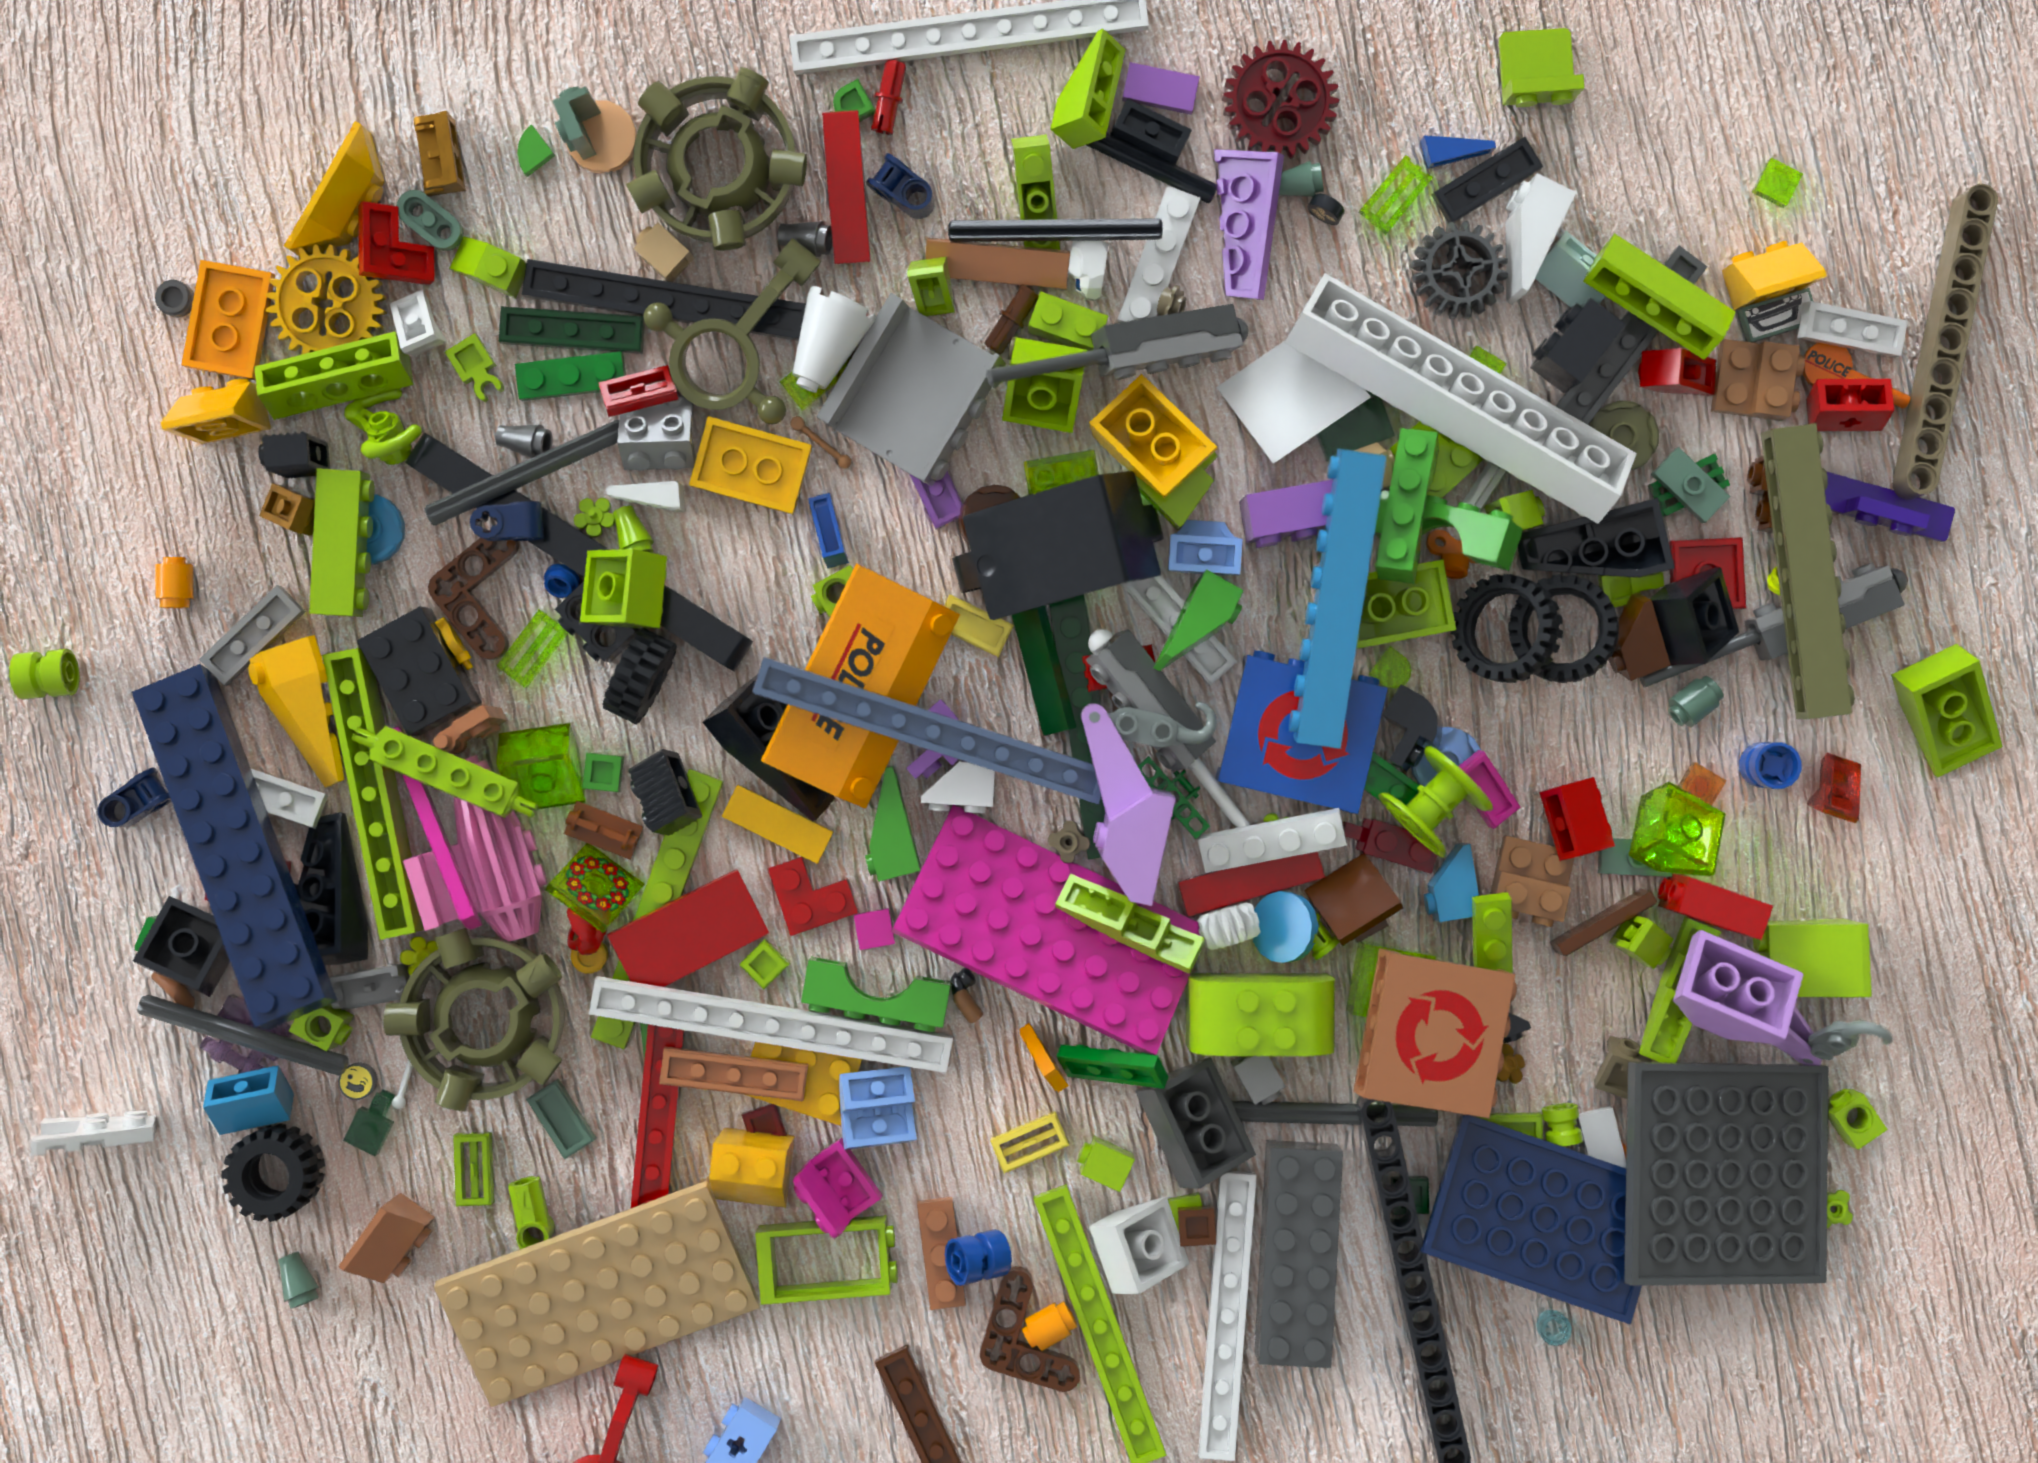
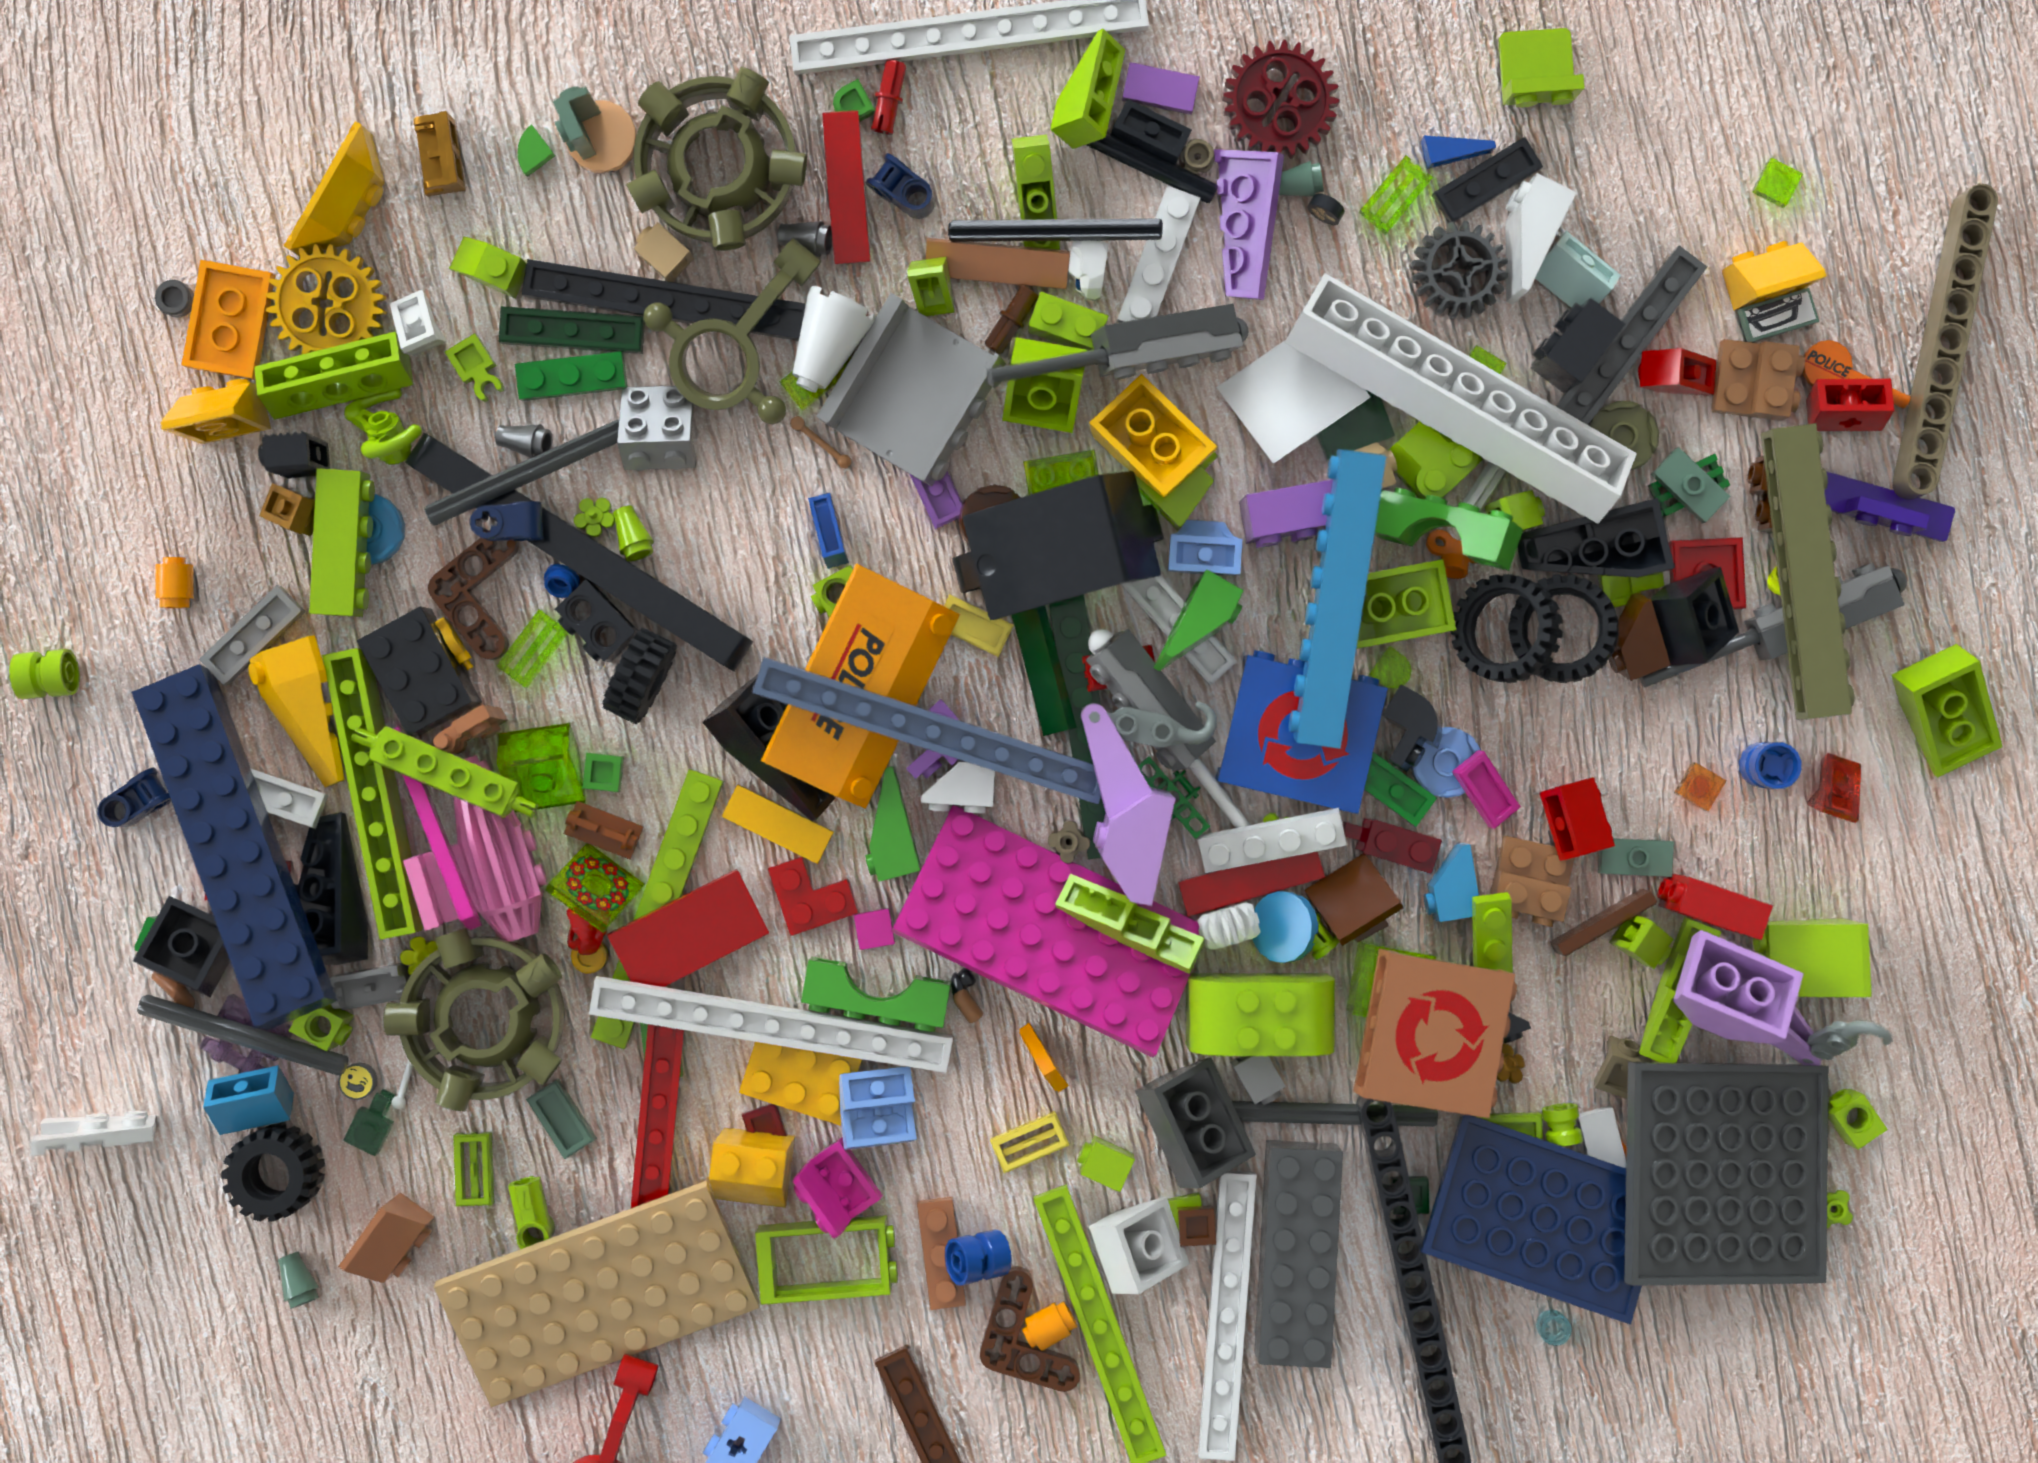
red plate [358,201,435,285] -> none
sand green plate [396,190,464,251] -> none
lime slope [580,549,667,628] -> none
red tile [598,365,678,417] -> none
white slope [606,481,685,513] -> none
black brick [628,749,702,836] -> none
nougat tile [659,1046,808,1101] -> none
yellow plate [689,416,813,515] -> none
lime tile [739,938,790,989] -> none
green plate [1056,1044,1169,1089] -> none
dark tan plate [1157,285,1186,316] -> none
bright green arch [1375,428,1439,584] -> none
lime piece [1378,746,1493,858] -> none
lime brick [1583,233,1736,360] -> none
clear neon green slope [1629,781,1726,876] -> none
sand green brick [1668,676,1724,727] -> none
white plate [1797,301,1908,357] -> none
none -> dark tan plate [1180,139,1214,174]

